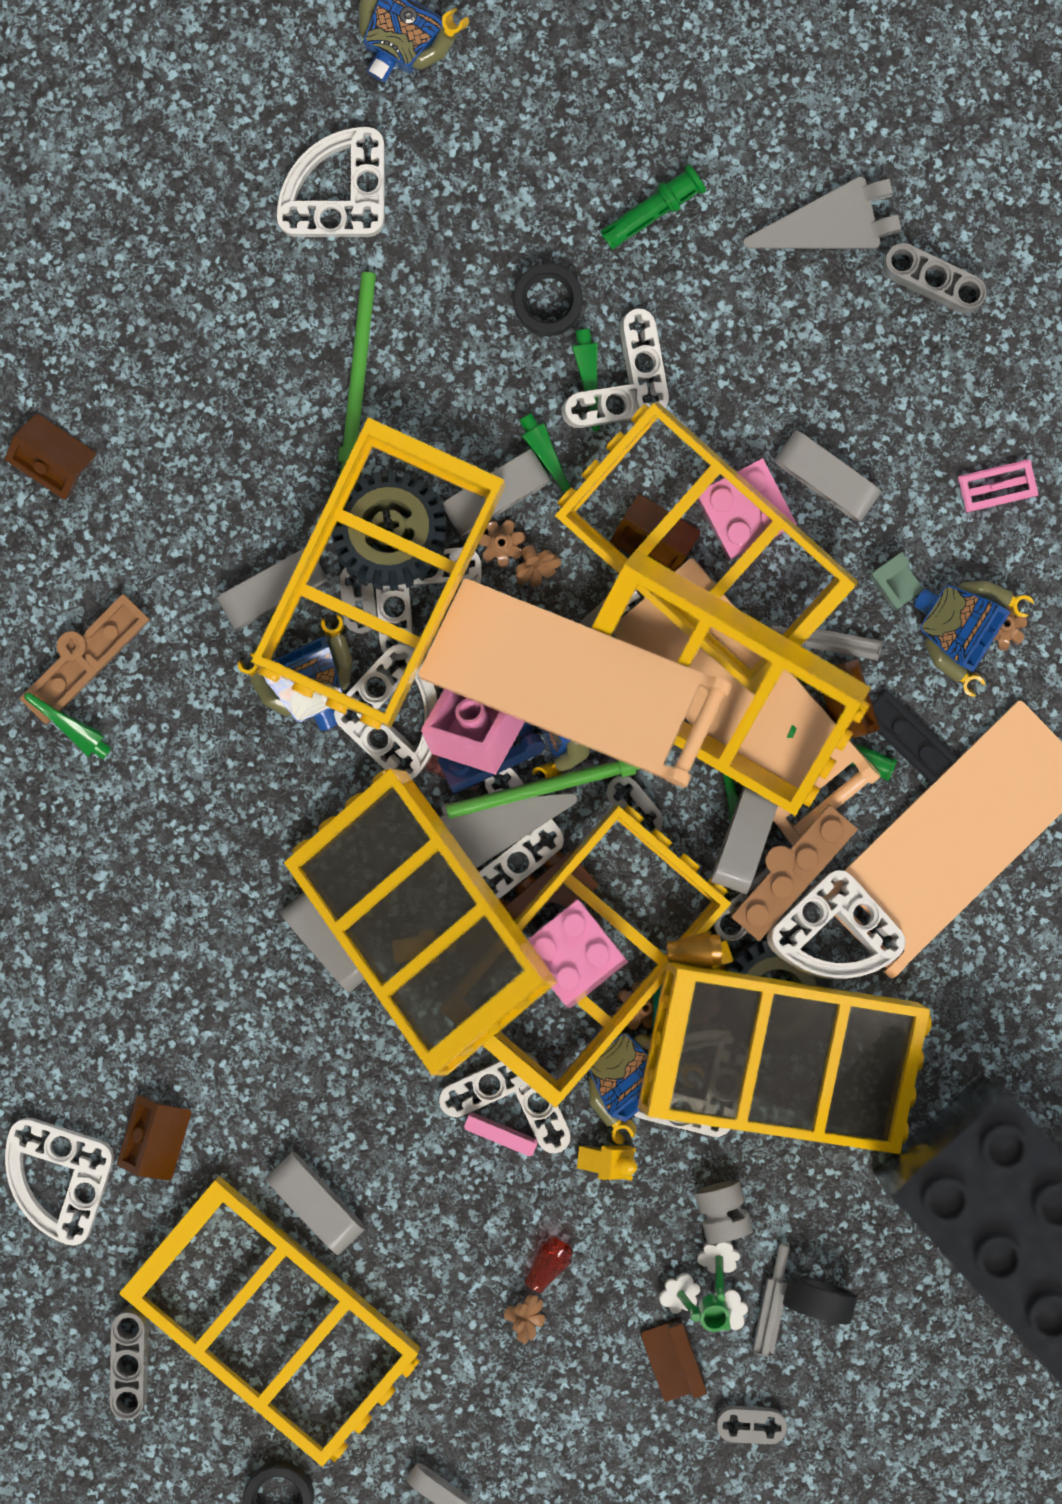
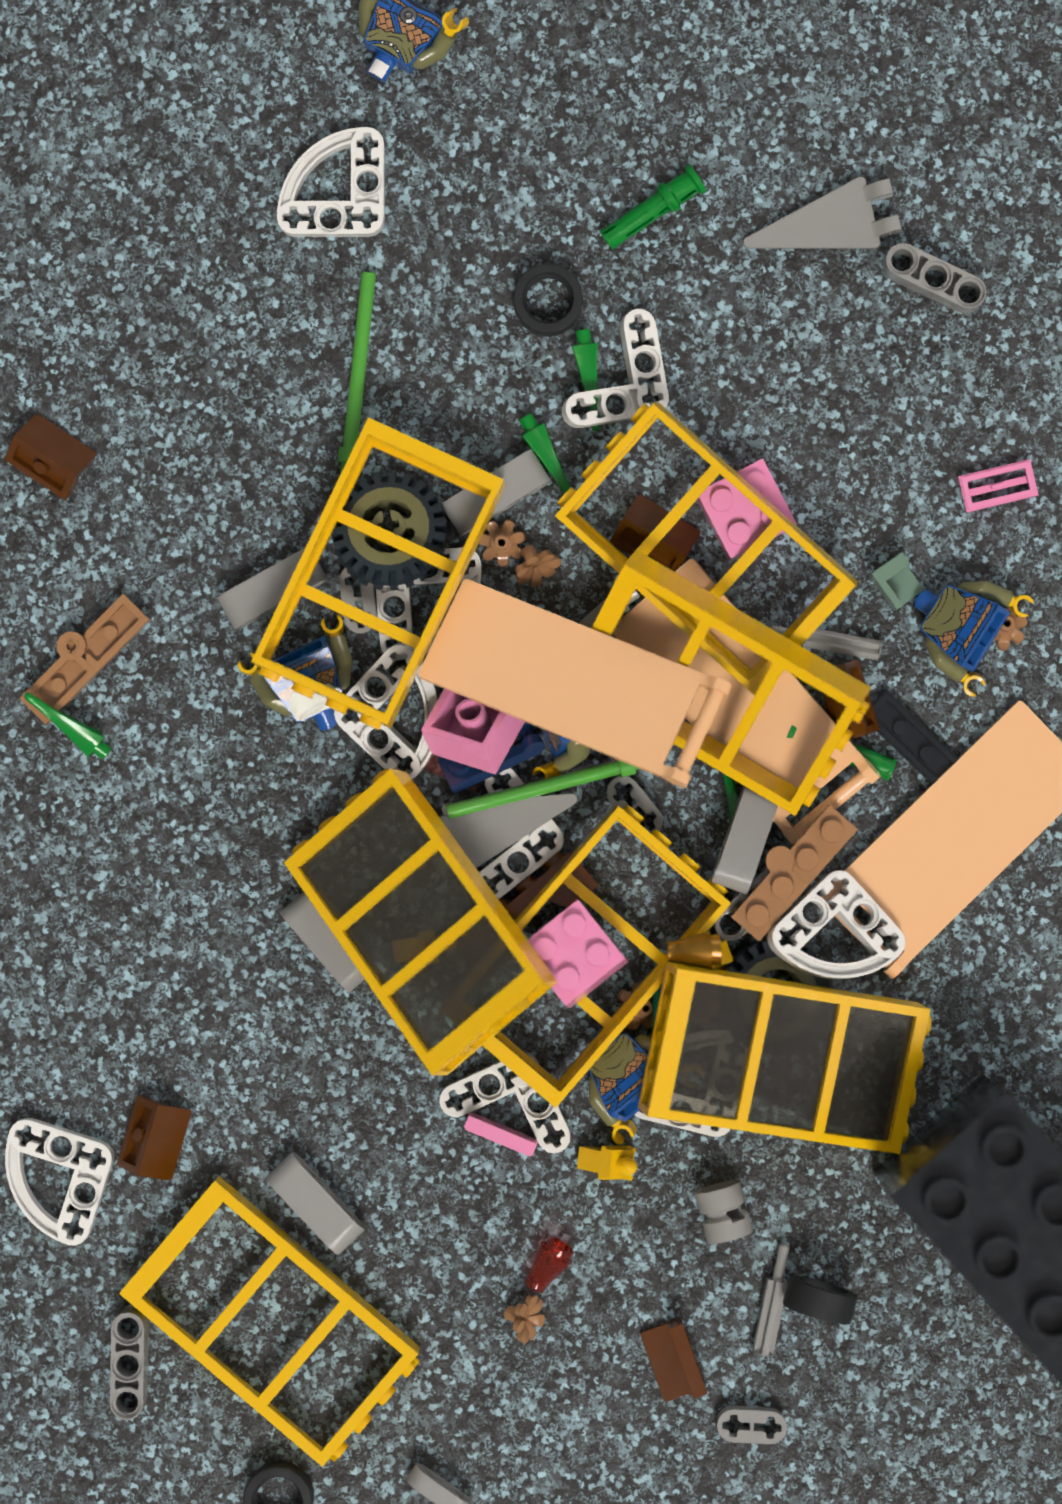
plant [659,1241,748,1332] -> none
light grey beam [773,430,882,523] -> none

